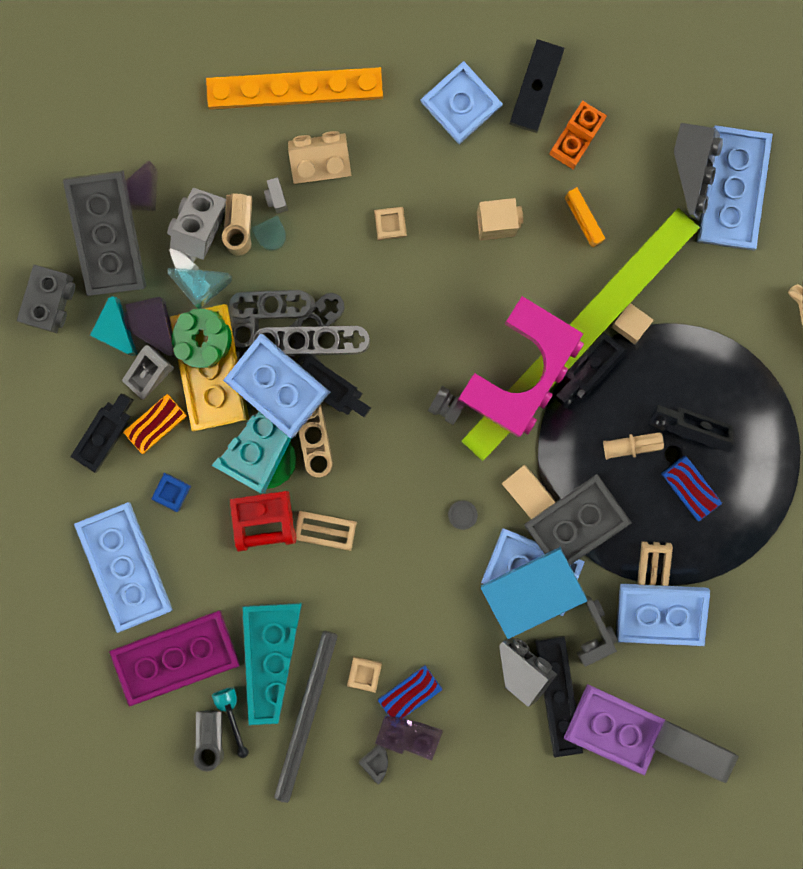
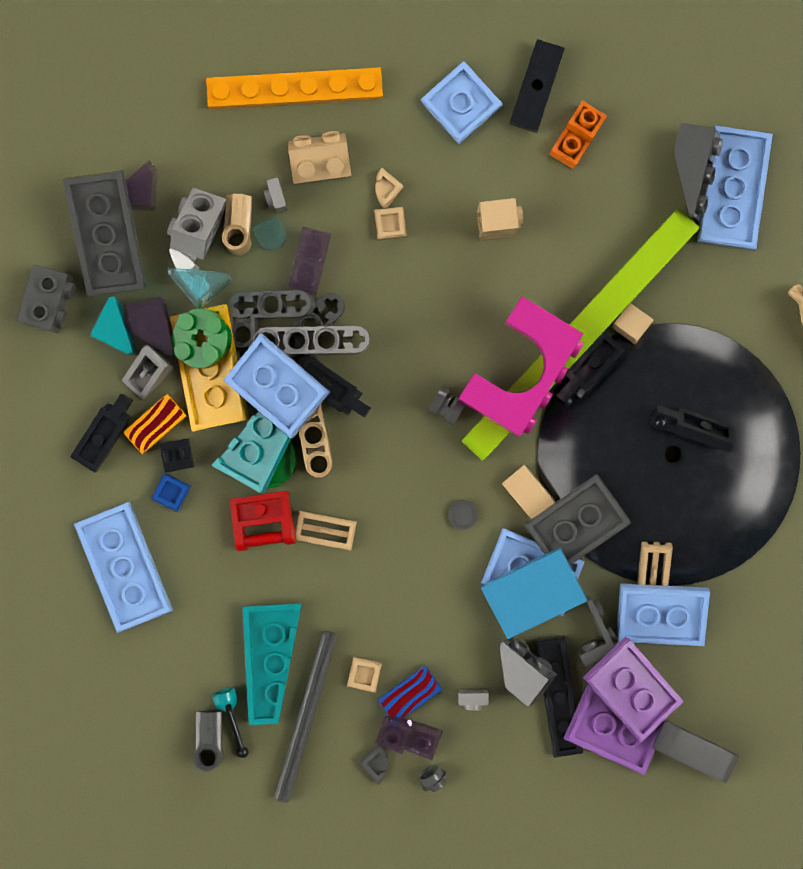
magenta tile [109,610,241,707] -> none
light orange tile [565,187,606,248] -> none
tan axle [603,433,664,460] -> none
tile [661,456,722,521] -> none
none -> black tile [159,438,195,473]
none -> slope [288,226,331,295]
none -> tan tile [375,168,404,209]
none -> dark grey plate [419,764,447,792]
none -> light grey plate [458,689,489,710]
none -> medium lavender tile [583,636,684,743]

